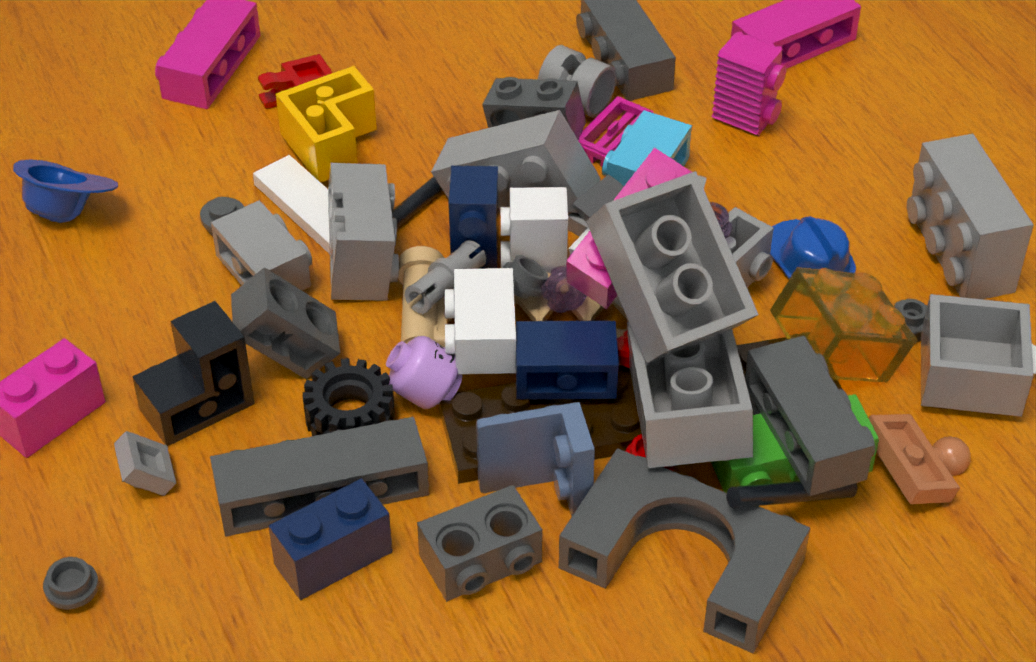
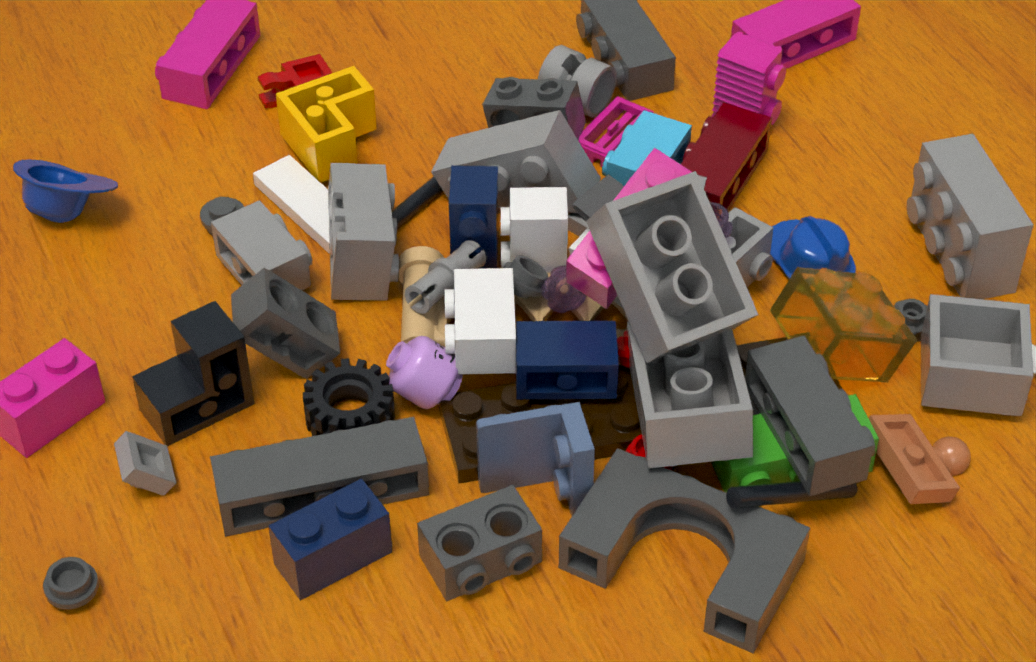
none -> dark red brick [681,102,772,222]

